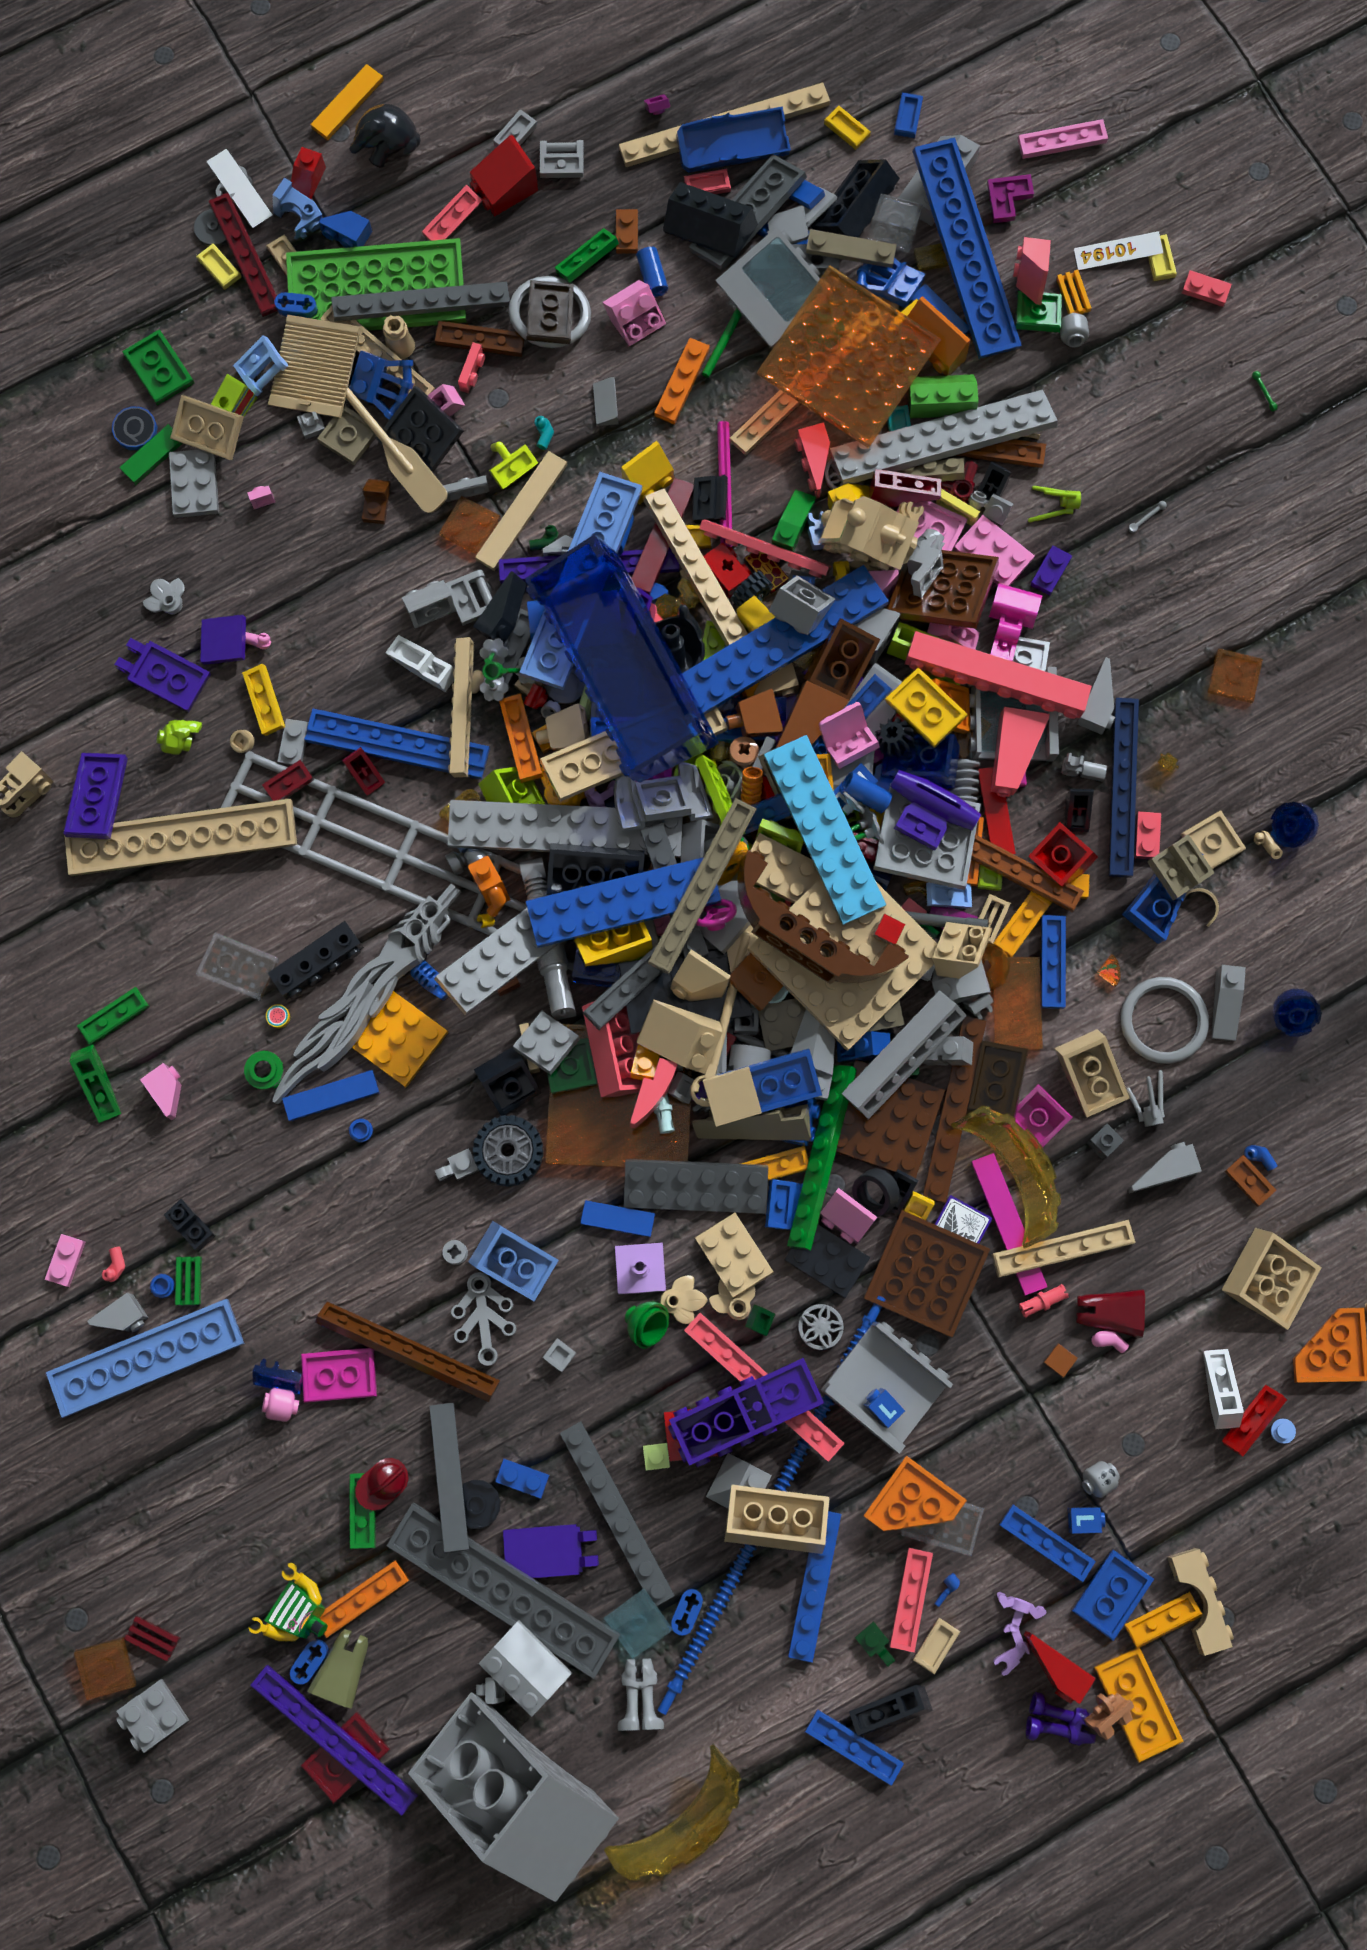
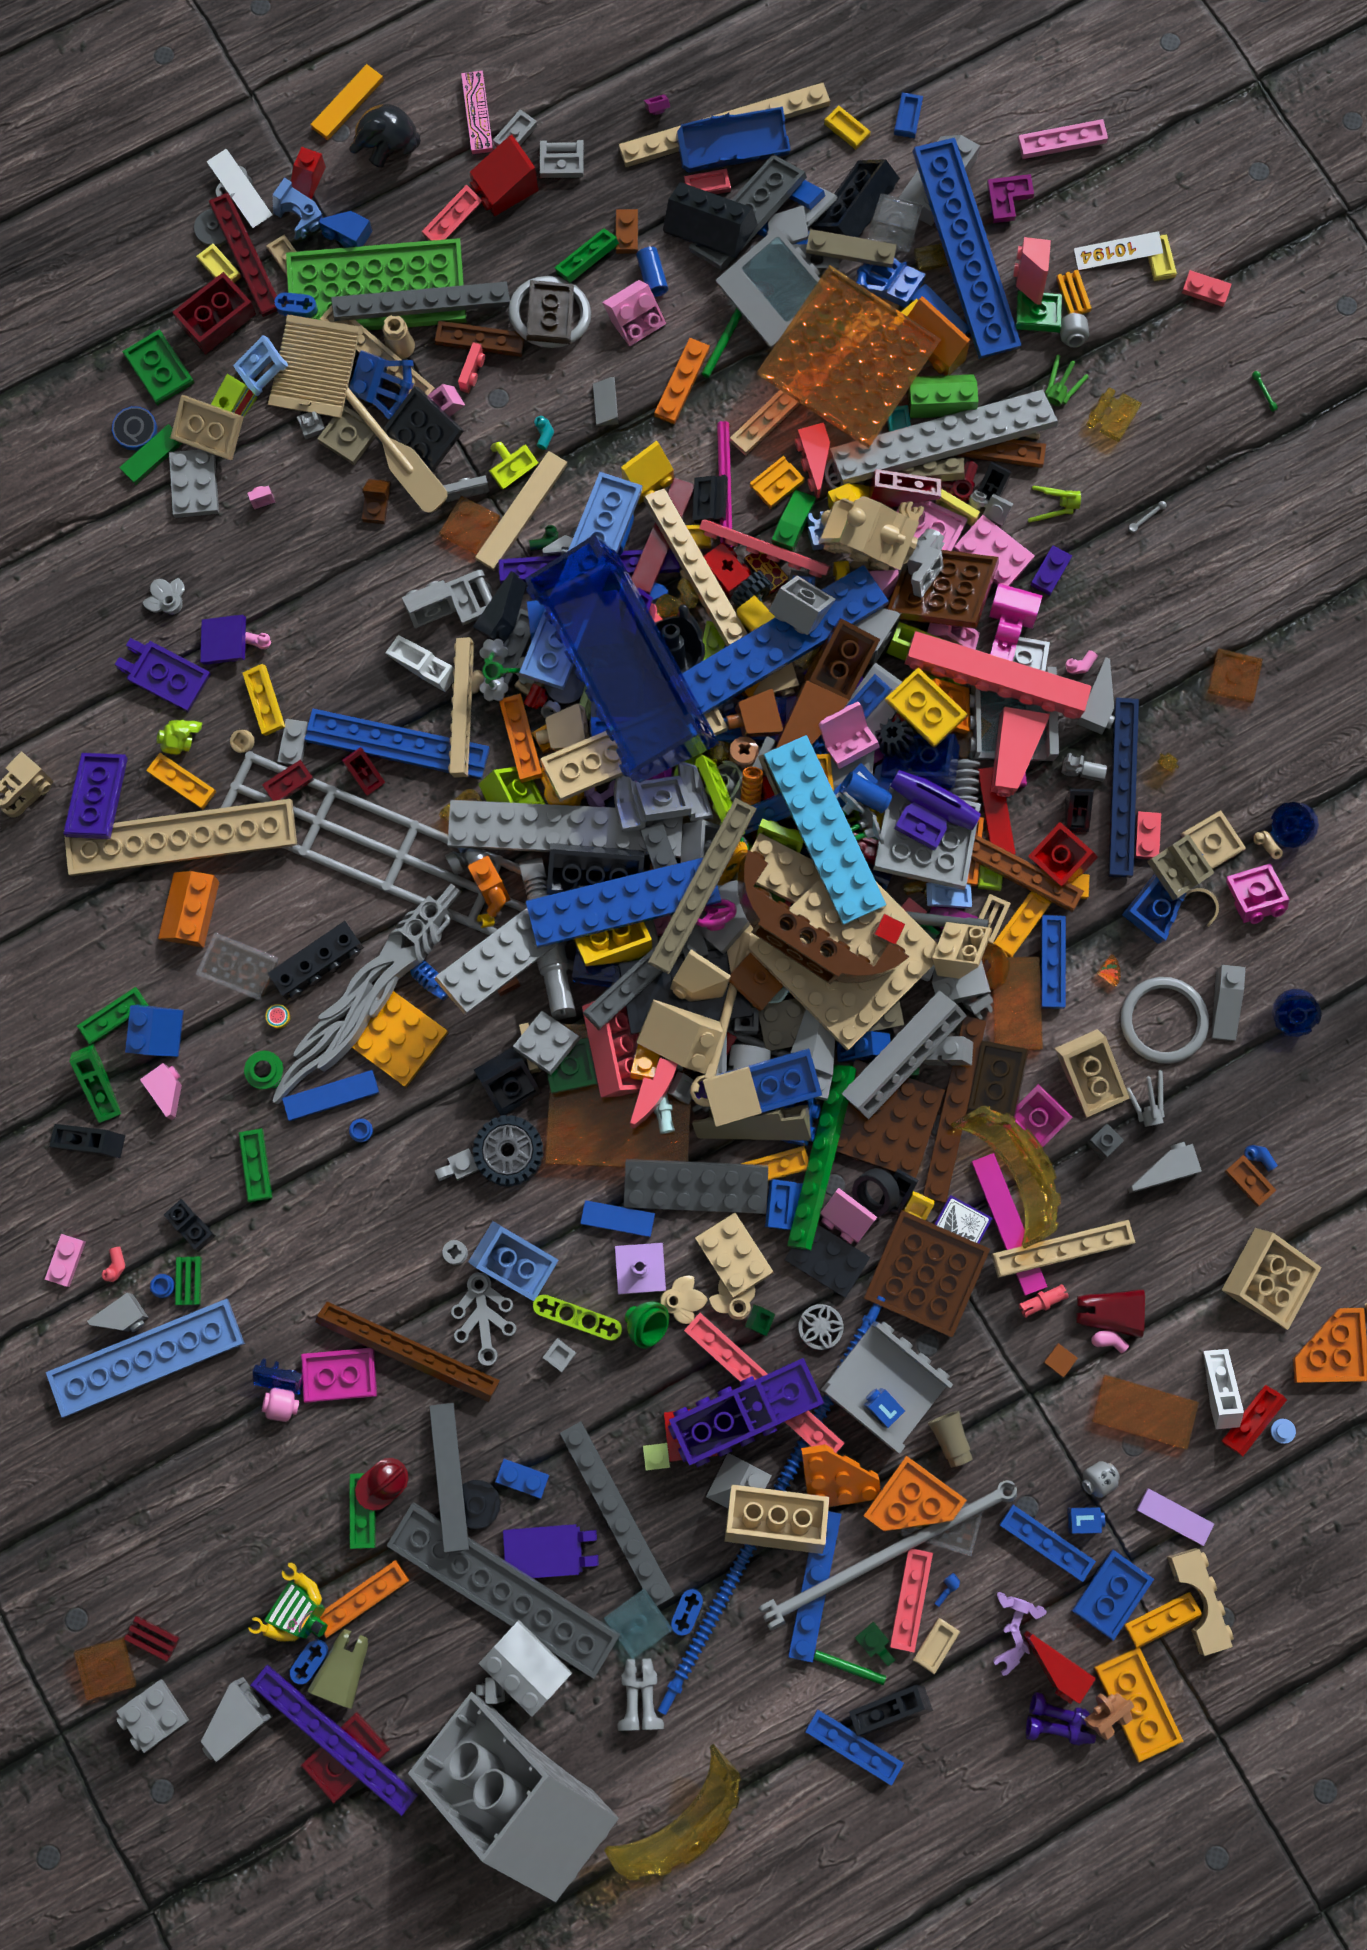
none -> black slope [49,1124,126,1158]
none -> blue slope [125,1005,184,1057]
none -> light orange plate [146,753,216,810]
none -> orange slope [158,871,219,948]
none -> dark red brick [172,272,256,355]
none -> light grey slope [201,1677,273,1762]
none -> green tile [238,1128,273,1203]
none -> bright pink tile [461,71,493,155]
none -> lime beam [533,1295,622,1341]
none -> light orange plate [750,456,805,509]
none -> light grey hinge [759,1480,1017,1630]
none -> orange plate [801,1444,881,1507]
none -> green bar [813,1650,886,1685]
none -> dark tan plant [928,1411,973,1468]
none -> bright green plant [1045,355,1089,406]
none -> bright pink arm [1066,650,1098,674]
none -> clear yellow plate [1086,388,1142,442]
none -> clear orange tile [1092,1375,1199,1450]
none -> lavender tile [1136,1488,1214,1546]
none -> dark pink plate [1226,864,1289,924]

